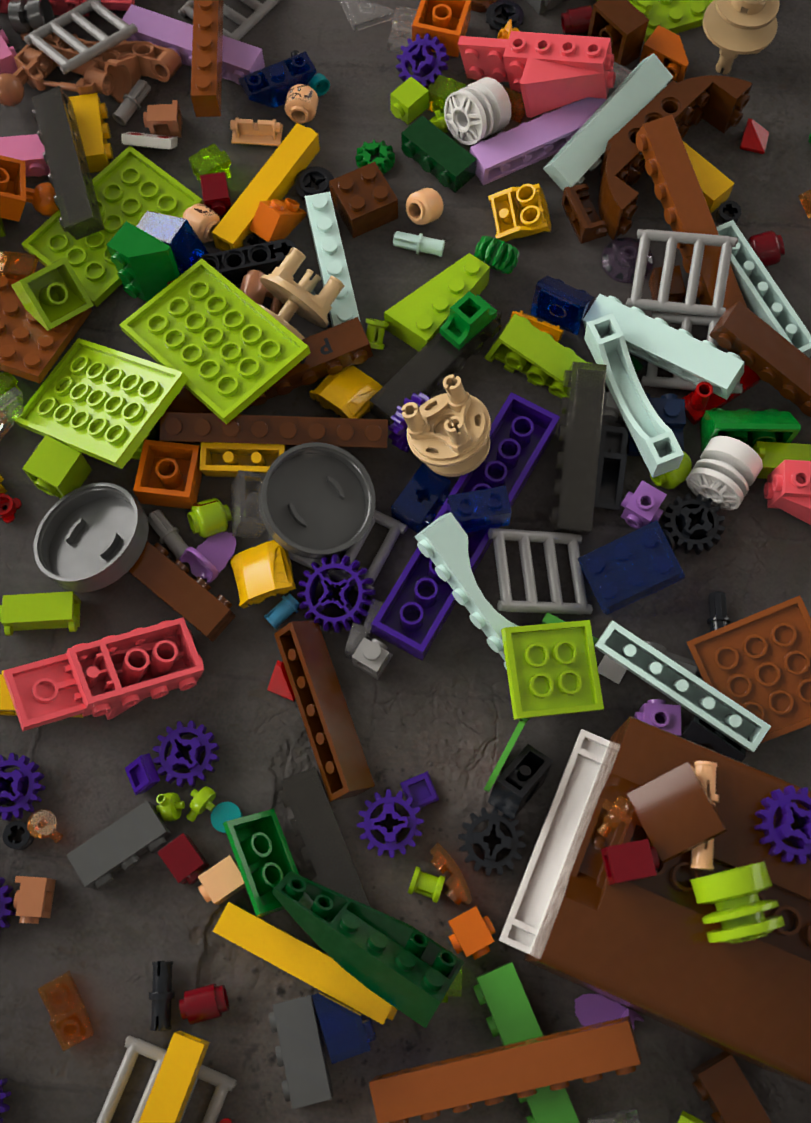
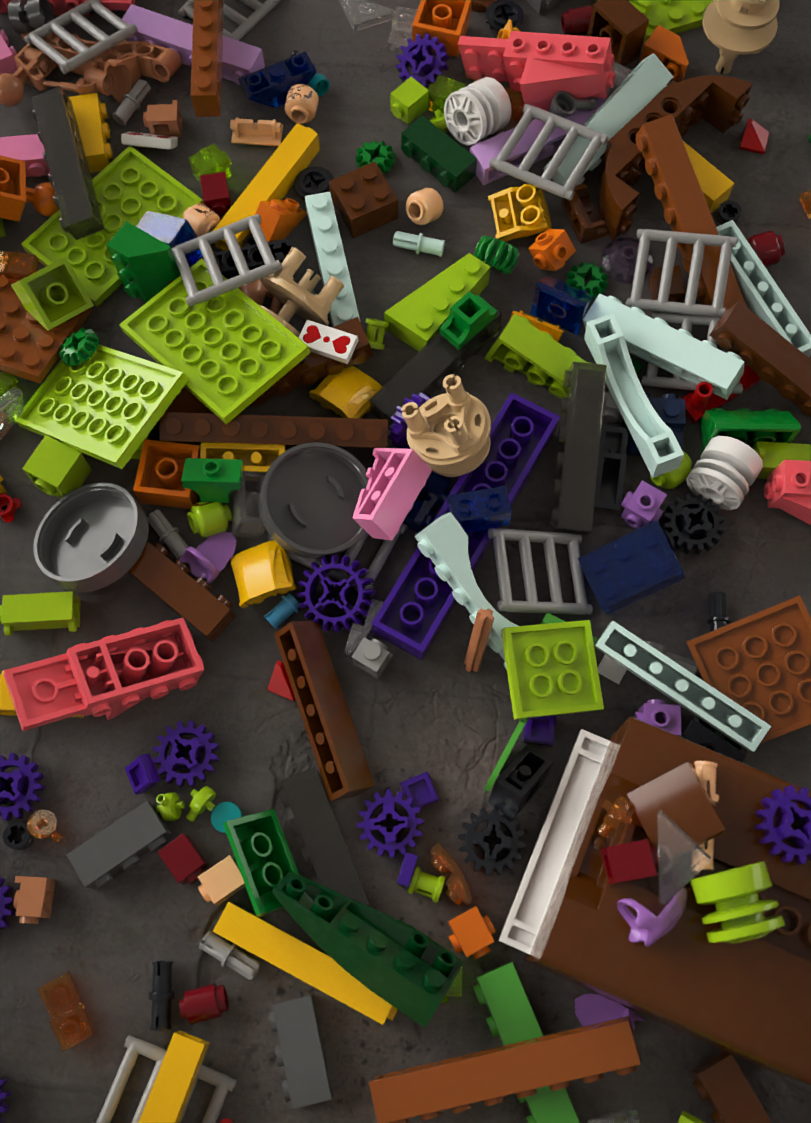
clear blue slope [312,991,376,1064] -> none
none -> green gear [59,328,99,366]
none -> light grey bar [171,214,283,306]
none -> green brick [181,458,244,503]
none -> light grey axle [199,931,260,980]
none -> white tile [299,320,359,364]
none -> bright pink wedge [352,448,432,540]
none -> dark purple tile [397,852,418,888]
none -> nougat axle [464,608,494,672]
none -> light grey bar [489,104,609,201]
none -> dark purple tile [523,715,556,746]
none -> orange brick [528,228,576,271]
none -> dark grey bar [549,91,596,119]
none -> green gear [566,261,608,300]
none -> medium lavender piece [617,887,687,947]
none -> clear tile [657,810,711,905]

